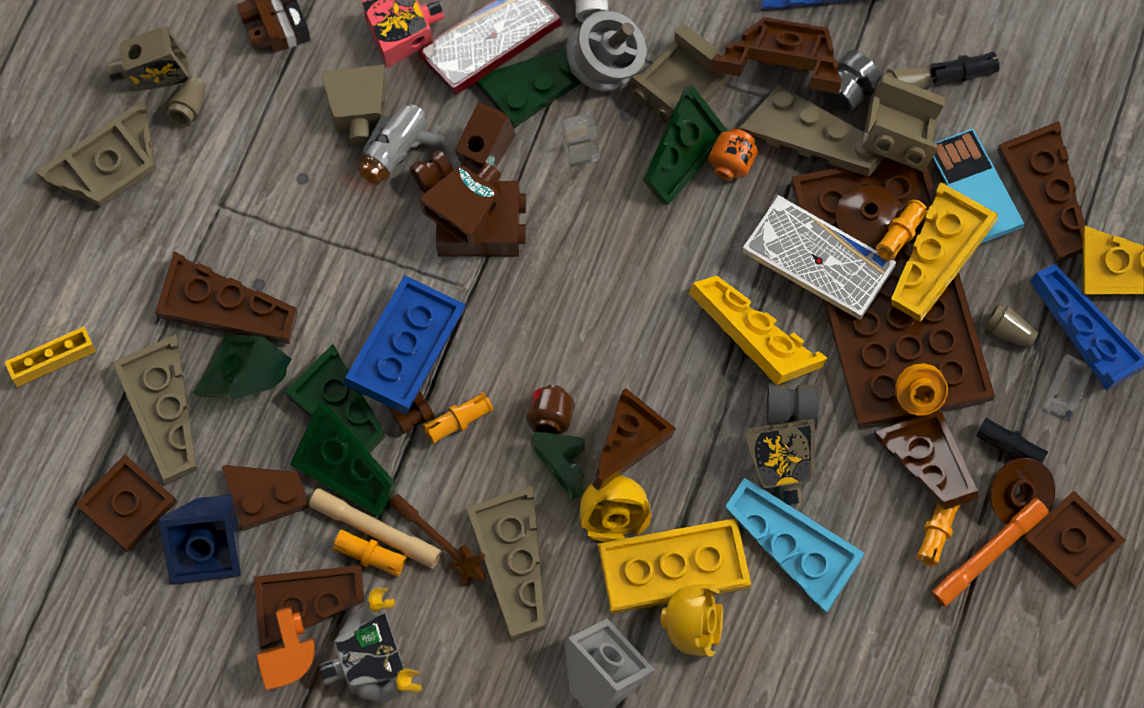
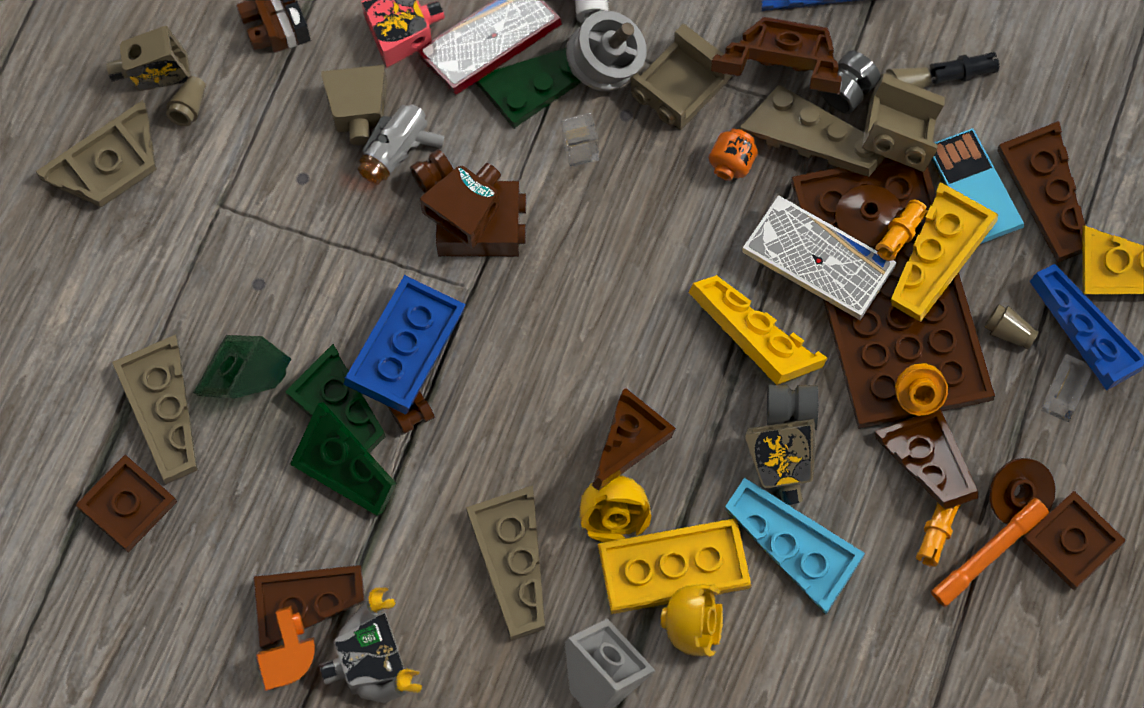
yellow piece [5,326,96,387] -> none
reddish brown wing [155,252,298,344] -> none
dark blue slope [159,494,241,584] -> none
reddish brown wing [222,465,310,531] -> none
tan piece [309,488,442,569] -> none
light orange pin [333,529,407,578] -> none
reddish brown piece [389,494,486,586] -> none
light orange pin [422,392,494,444] -> none
reddish brown torso [455,101,516,174] -> none
reddish brown head [526,385,575,439] -> none
clear green slope [530,432,585,500] -> none
dark green wing [643,85,728,205] -> none
black pin [976,417,1049,463] -> none

